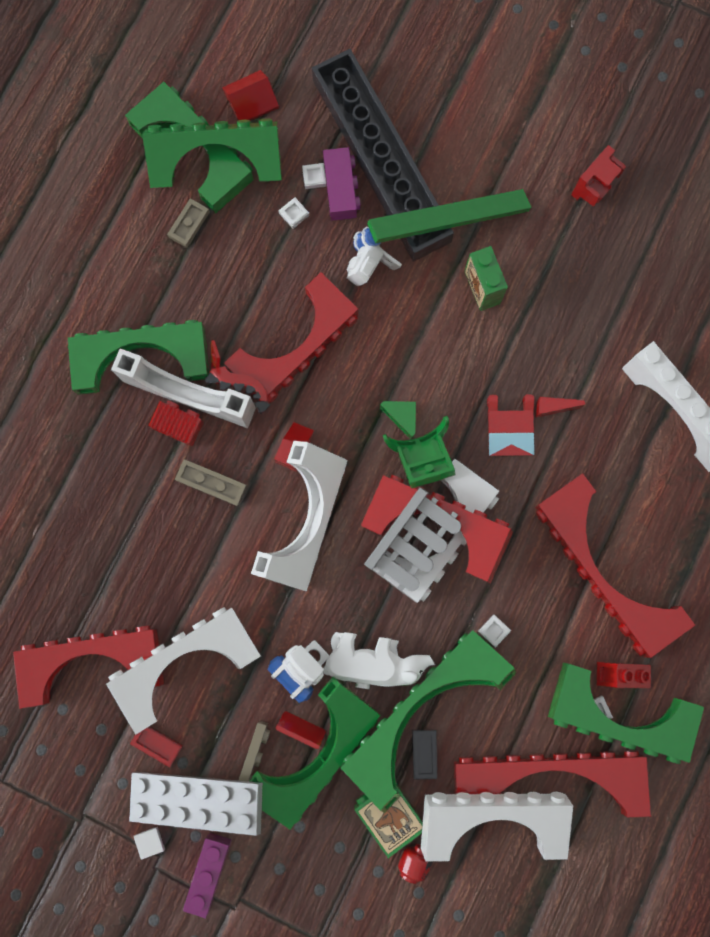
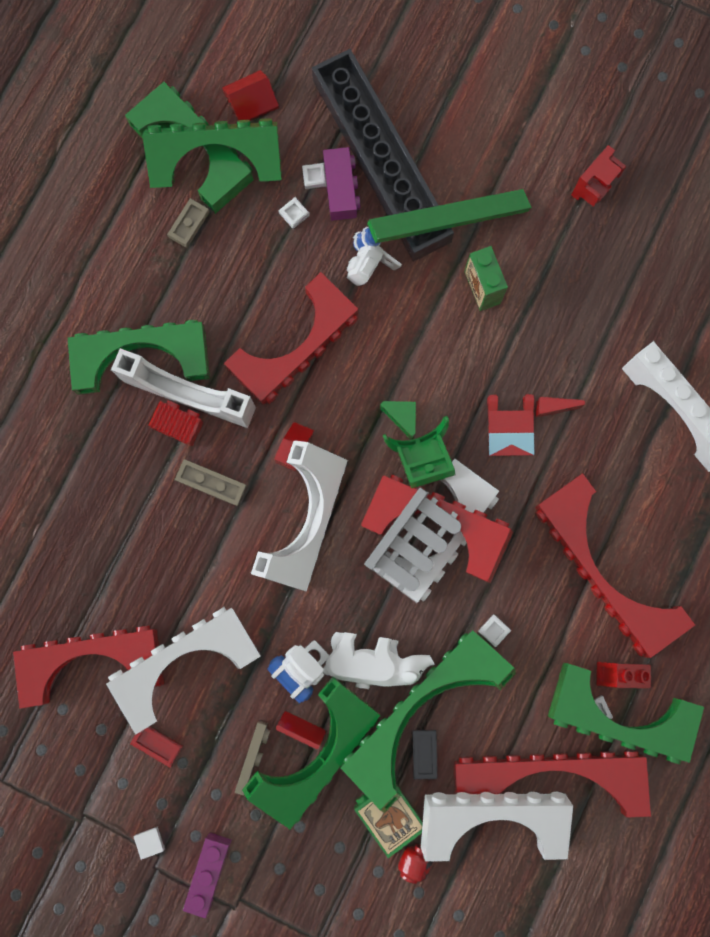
plate [129,772,263,836] -> none
red piece [206,340,270,414] -> none

